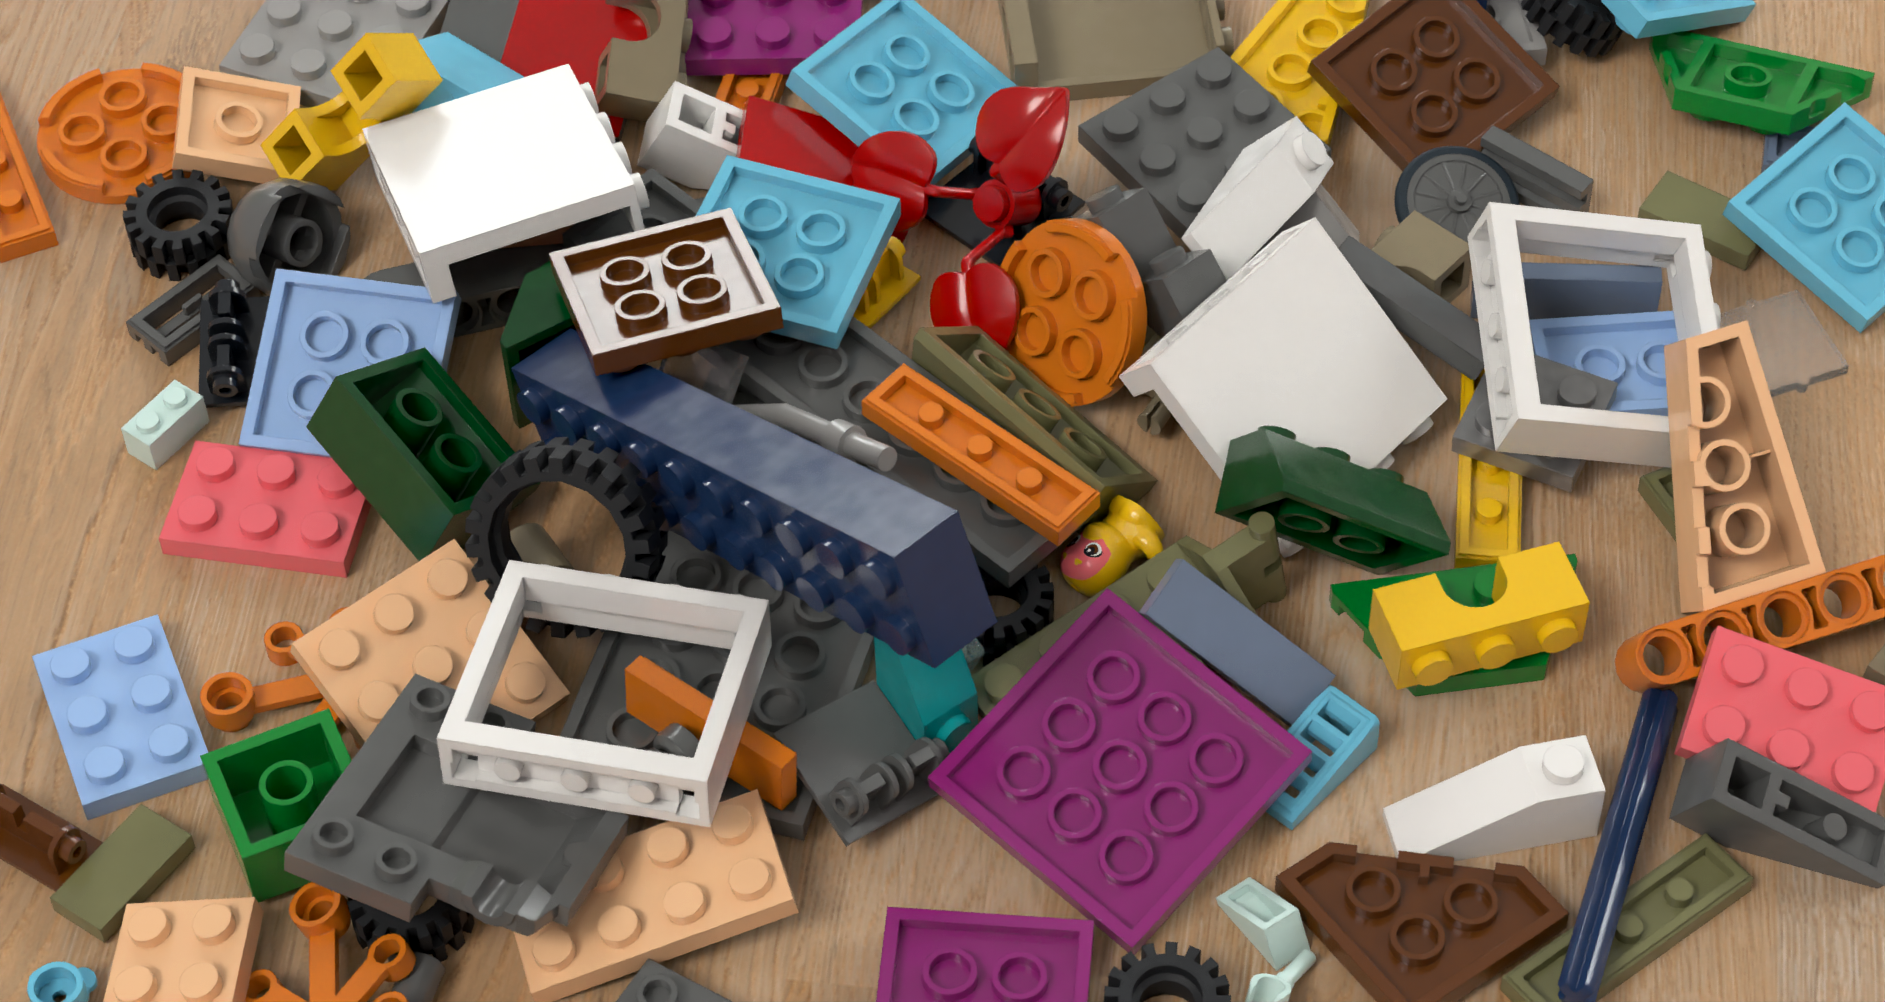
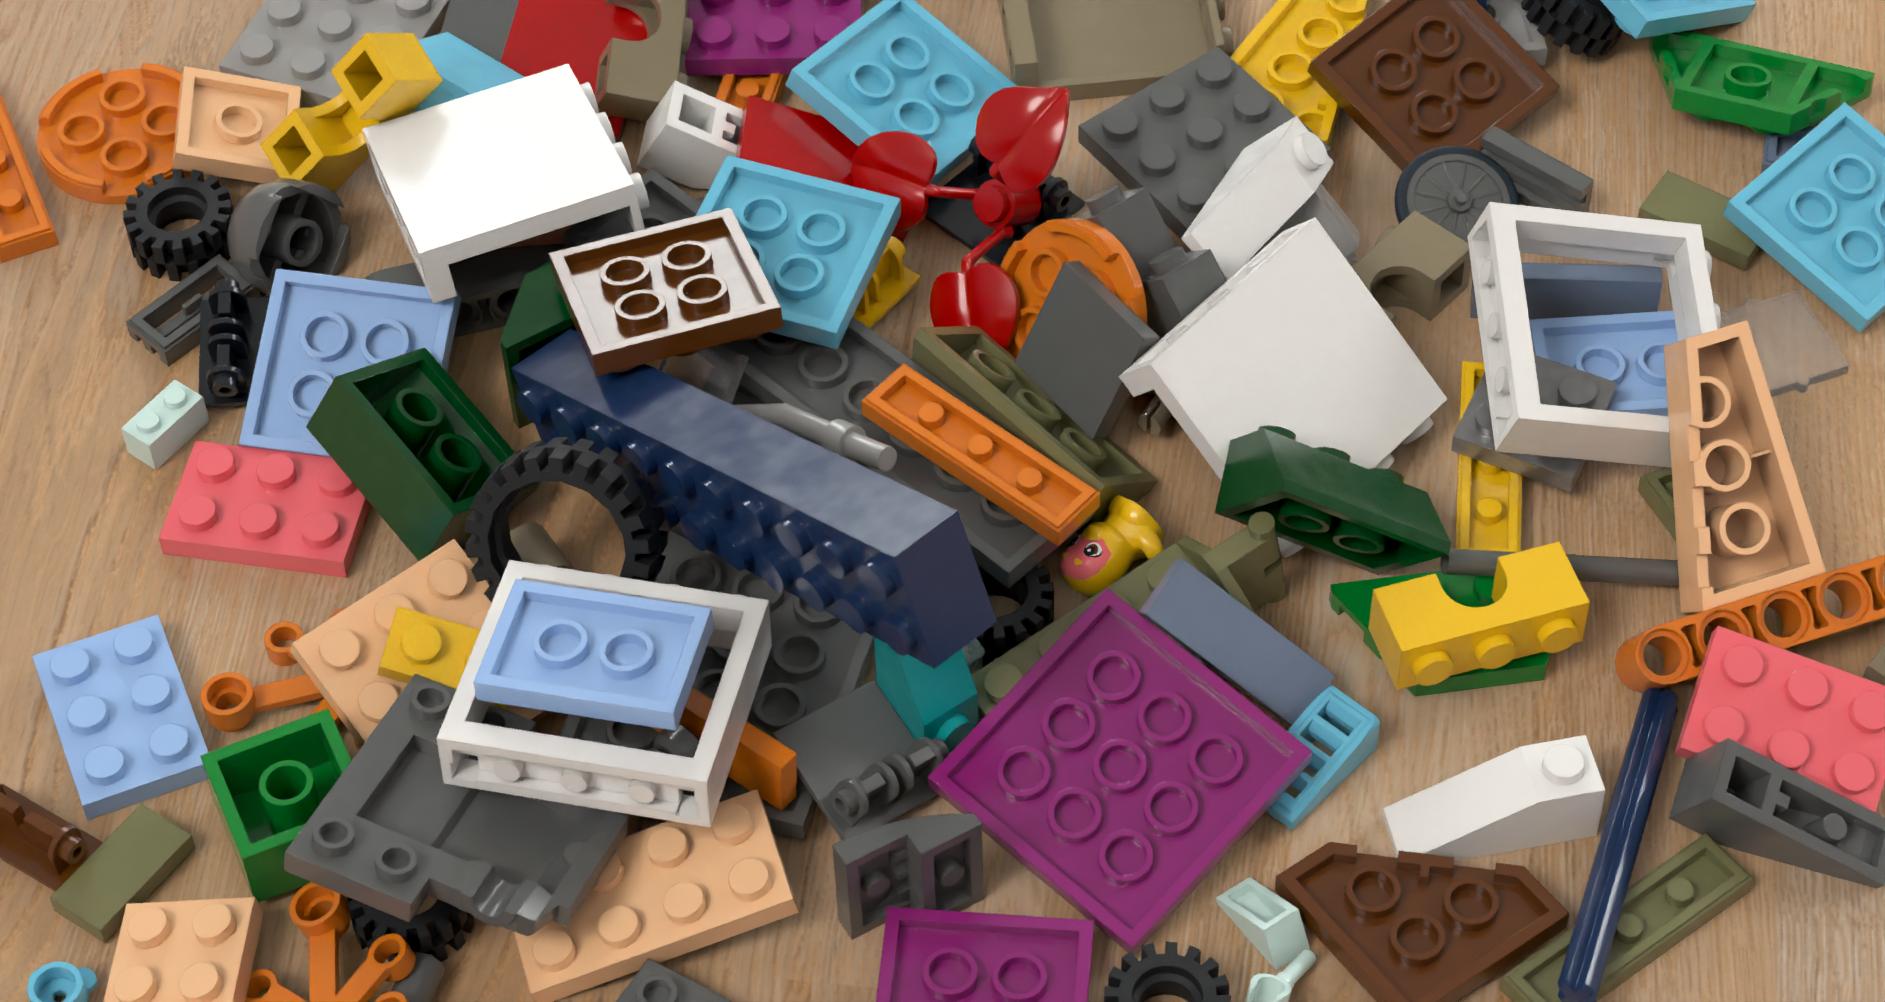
dark grey tile [1338,235,1484,380] -> none
none -> yellow plate [377,606,508,710]
none -> light blue plate [473,579,714,731]
none -> dark grey slope [832,813,984,940]
none -> dark grey tile [1014,261,1159,440]
none -> dark grey bar [1441,549,1679,586]

